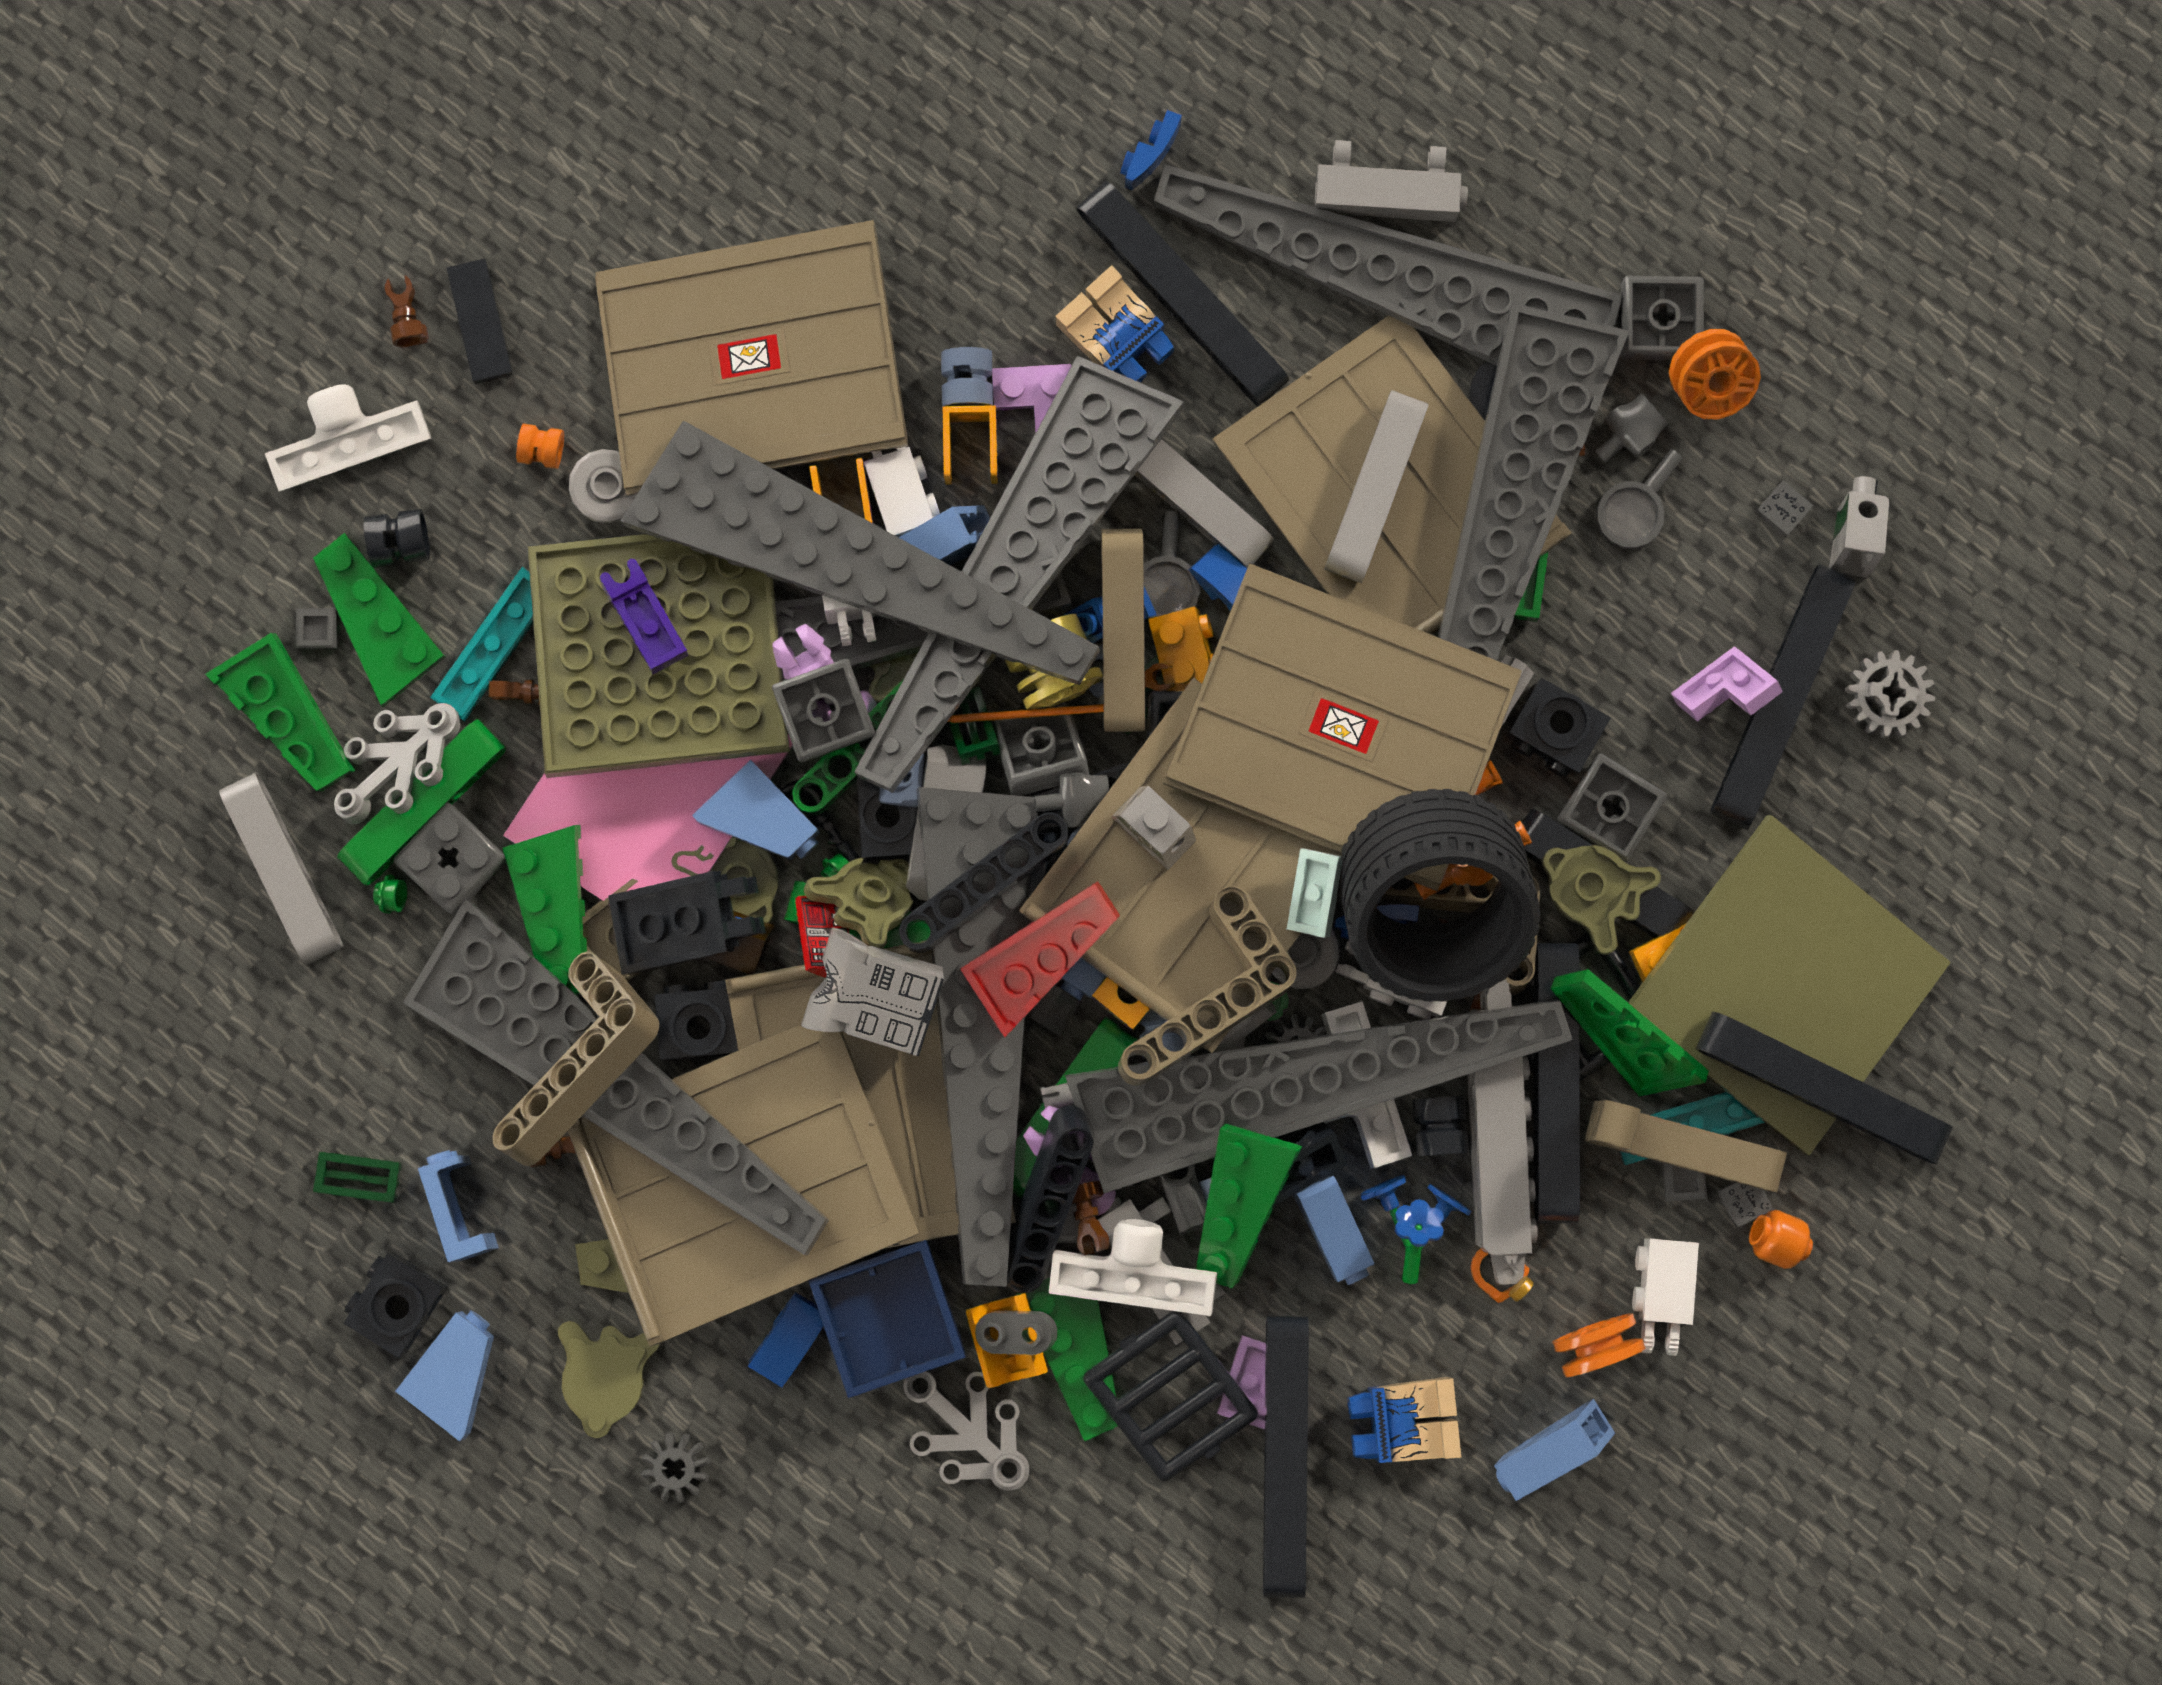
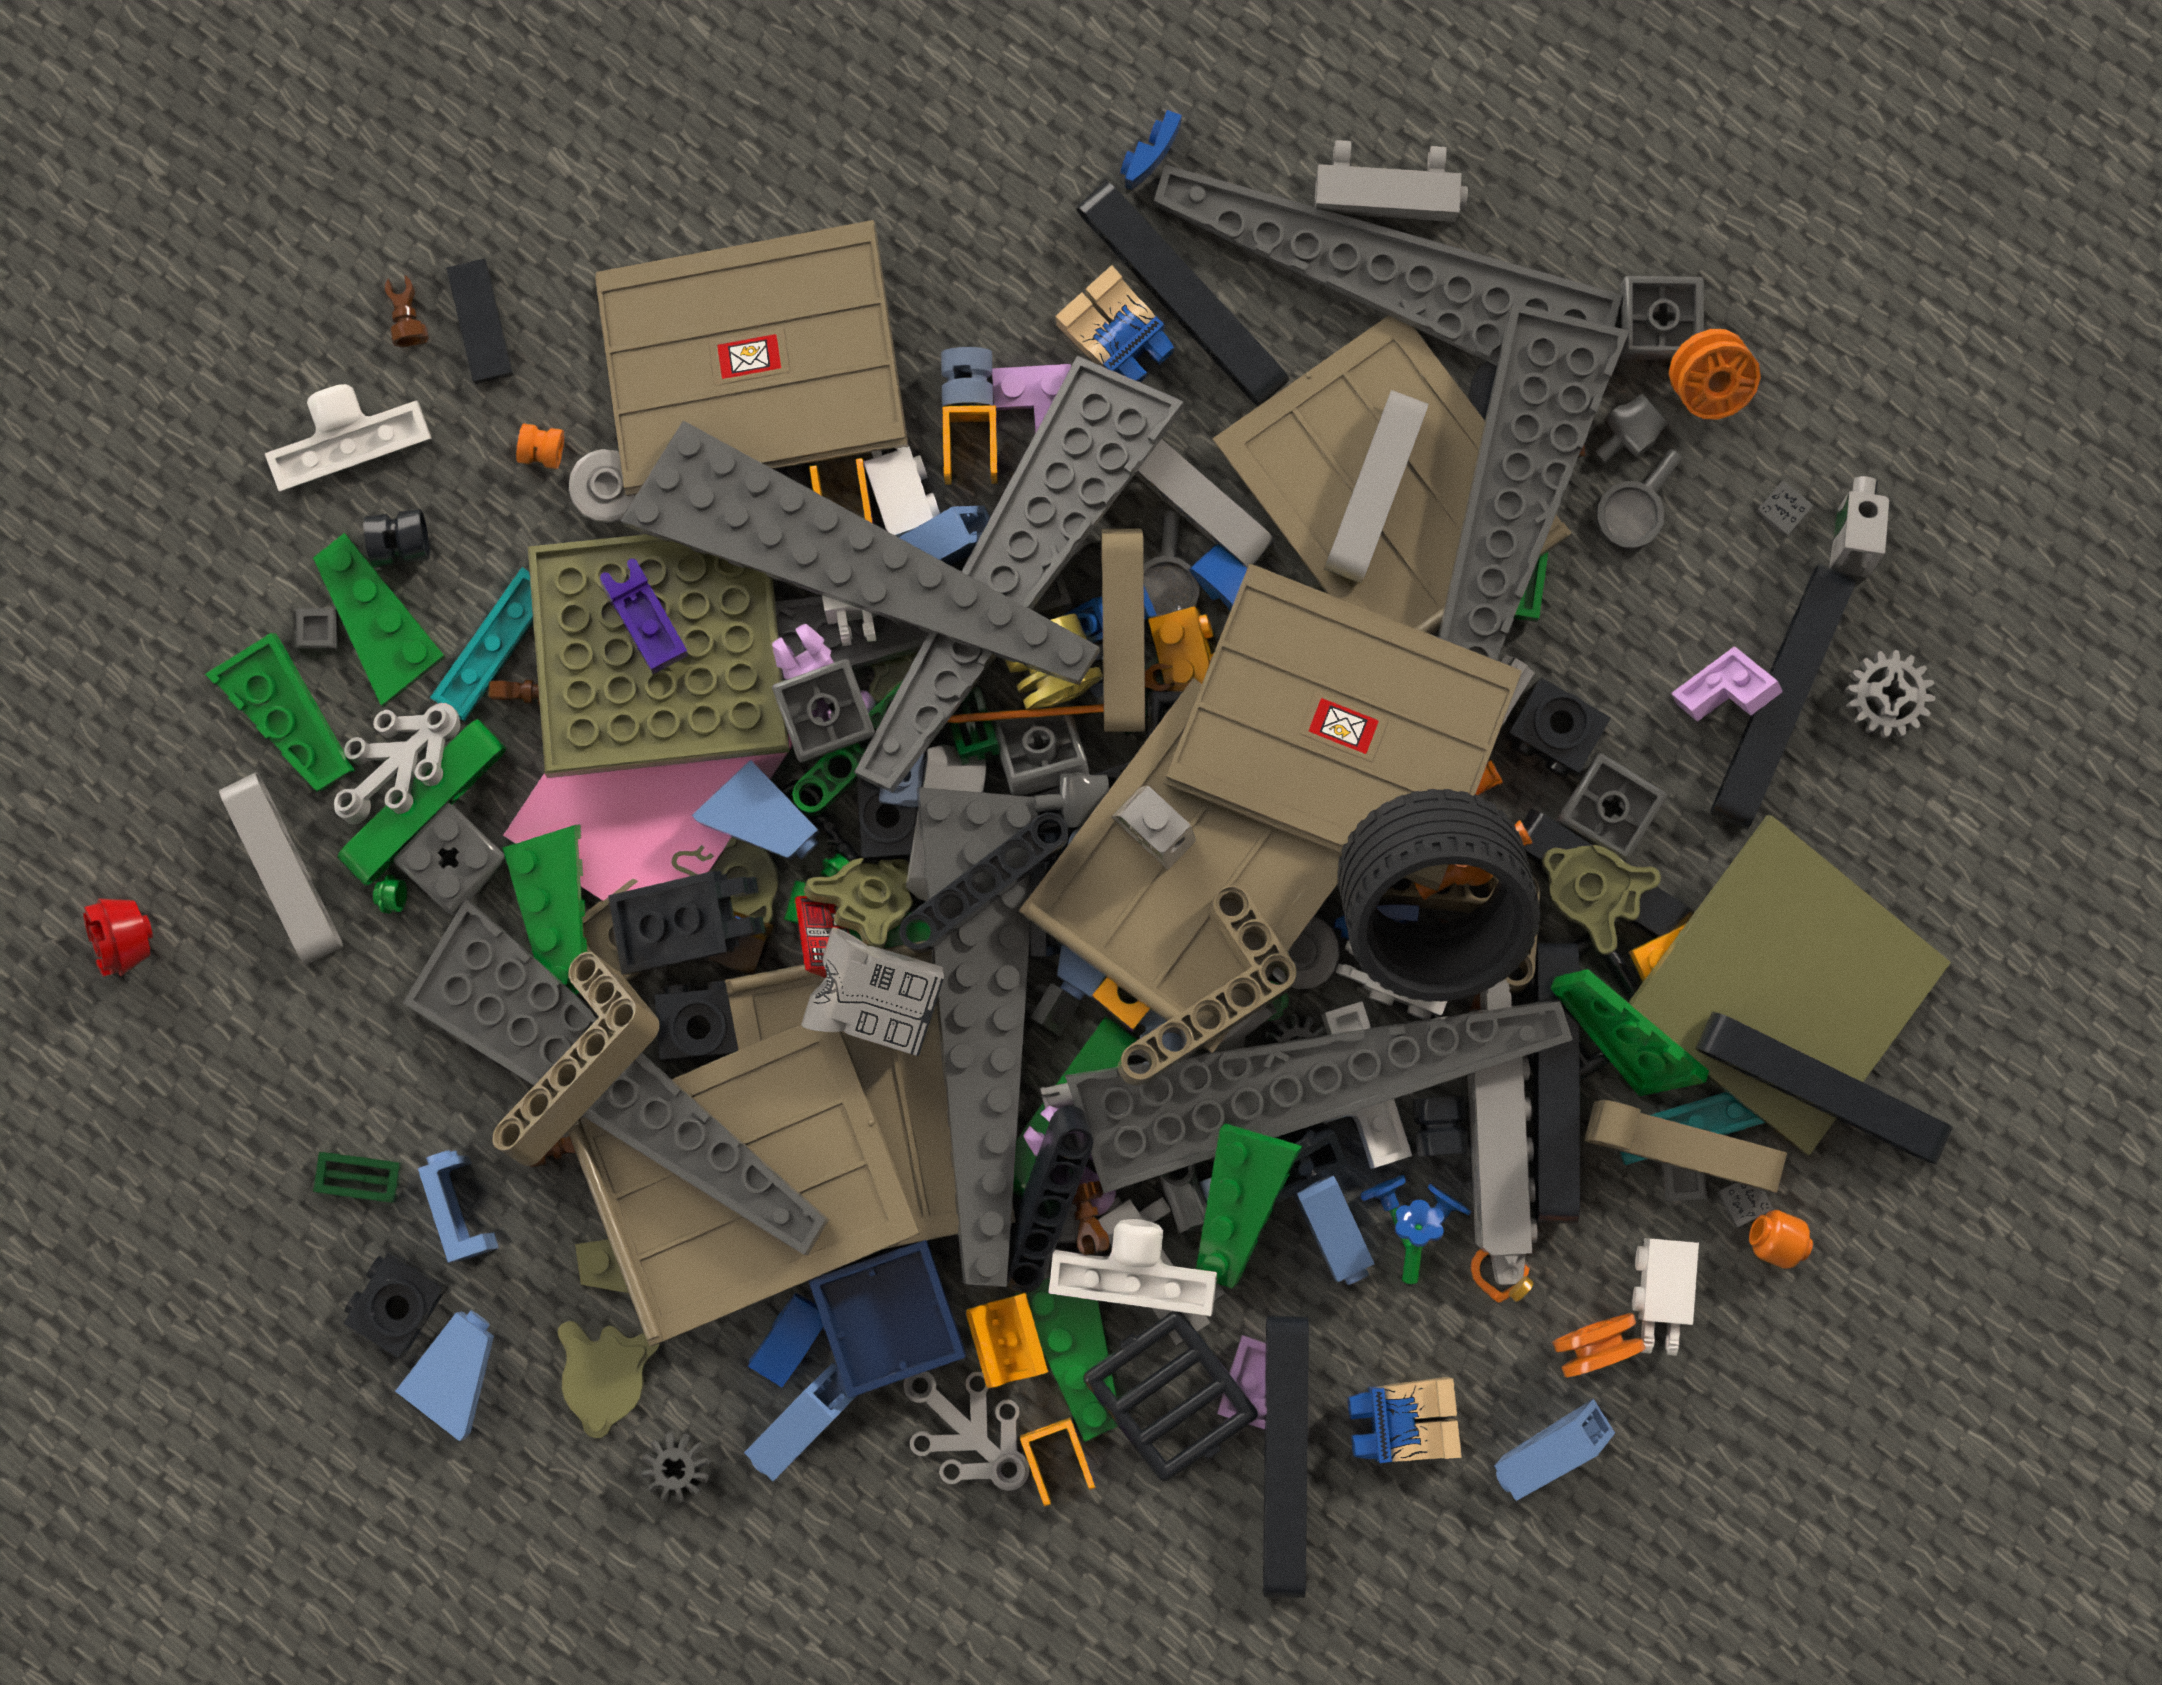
red wing [960,881,1120,1038] -> none
dark grey plate [975,1311,1057,1355] -> none
light aqua plate [1286,848,1343,938] -> none
none -> red cone [83,898,153,977]
none -> medium blue slope [744,1363,857,1481]
none -> light orange piece [1020,1417,1096,1507]

